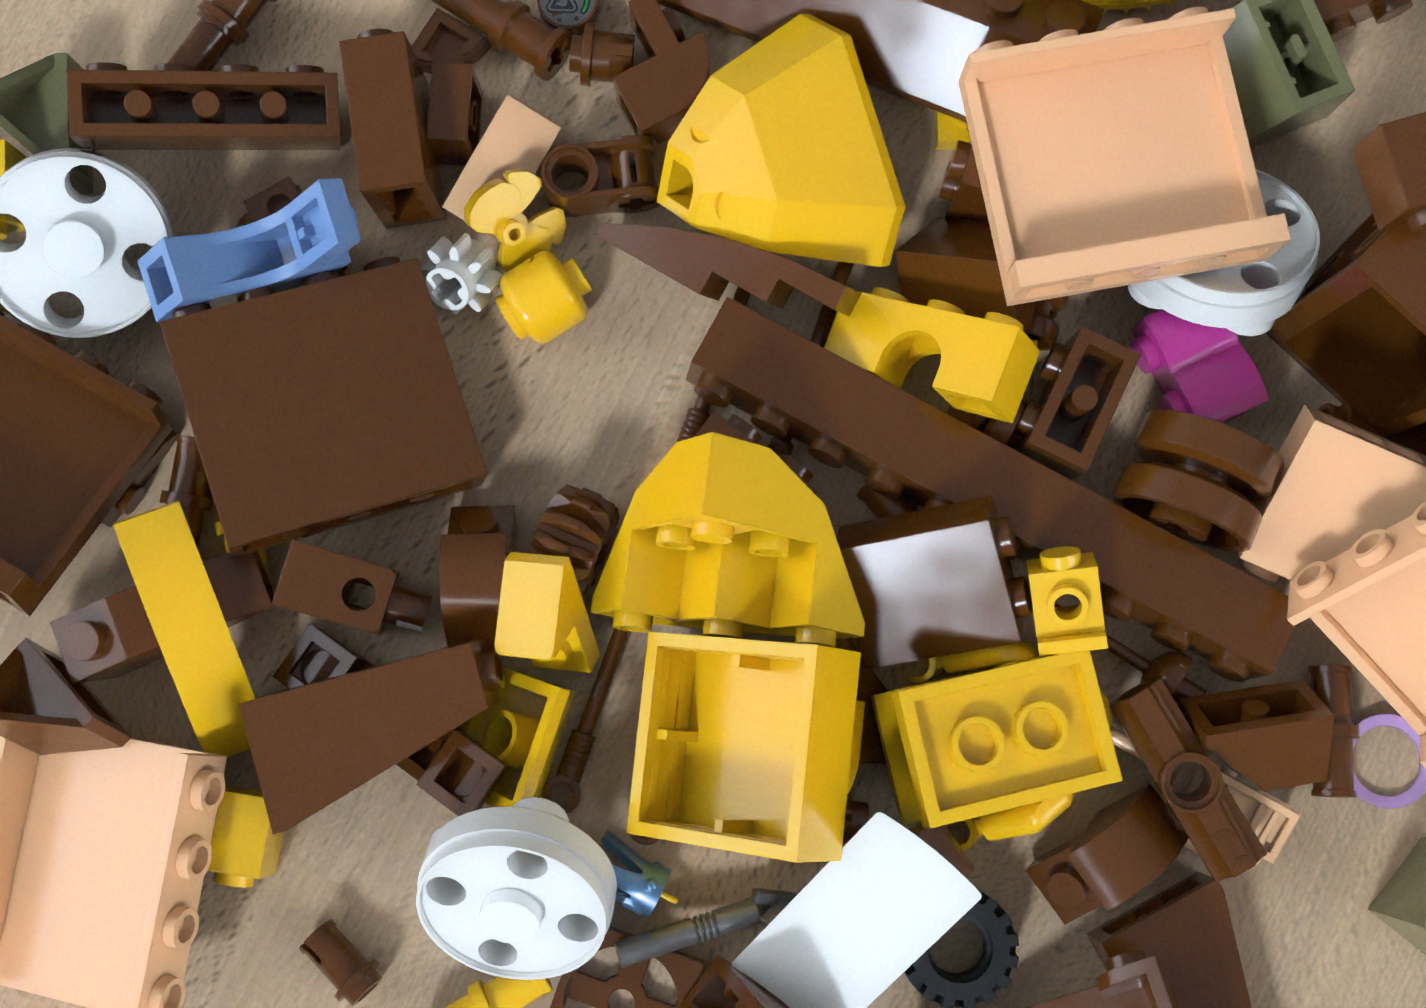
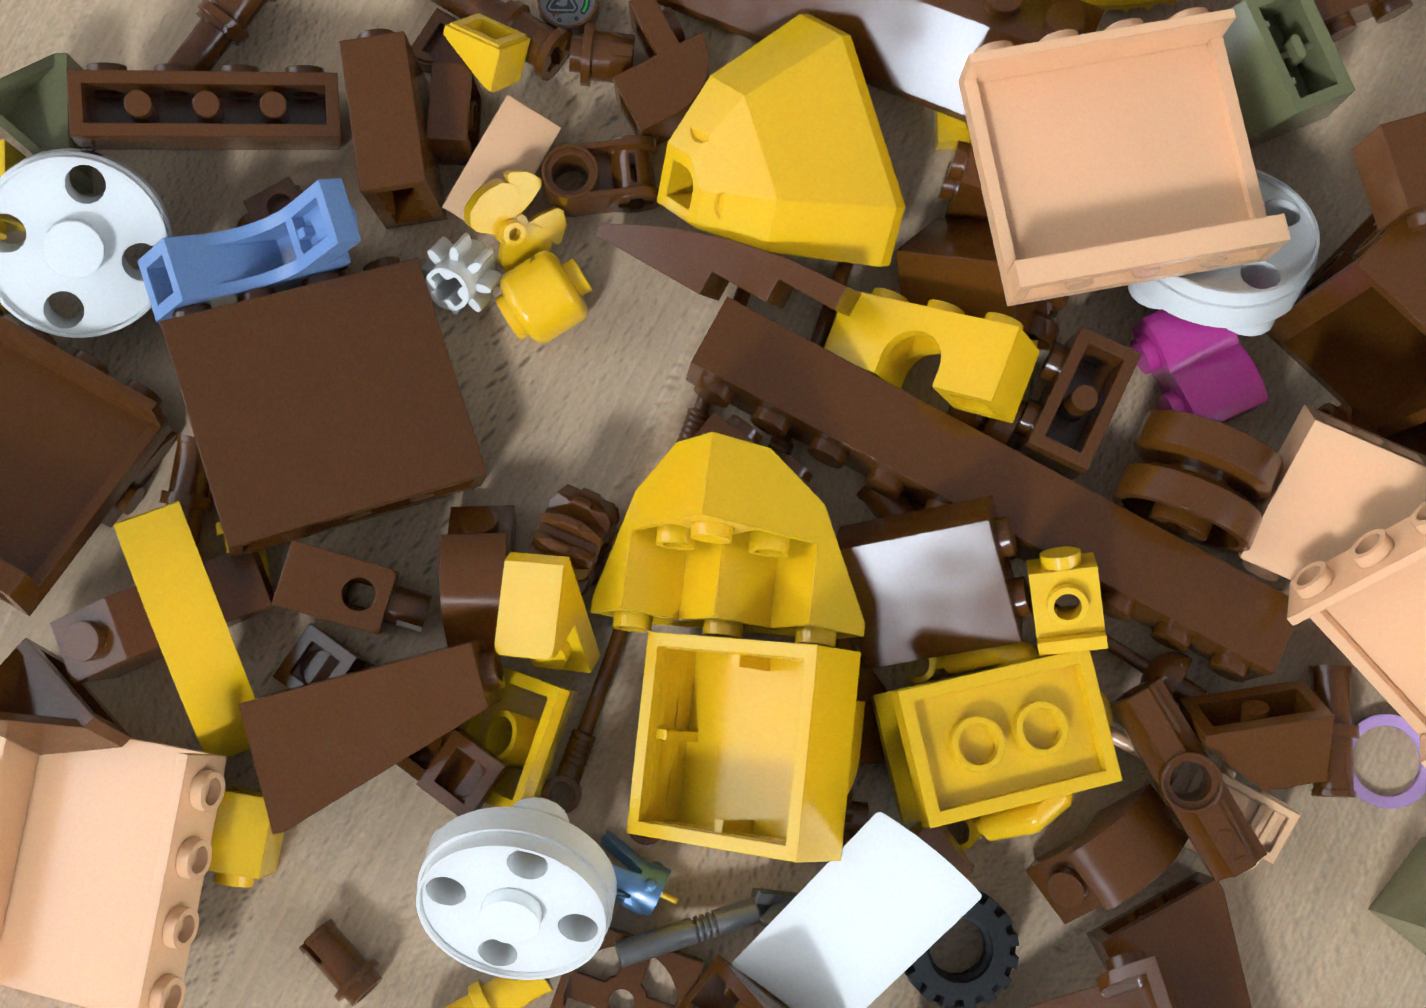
none -> yellow slope [443,13,531,92]

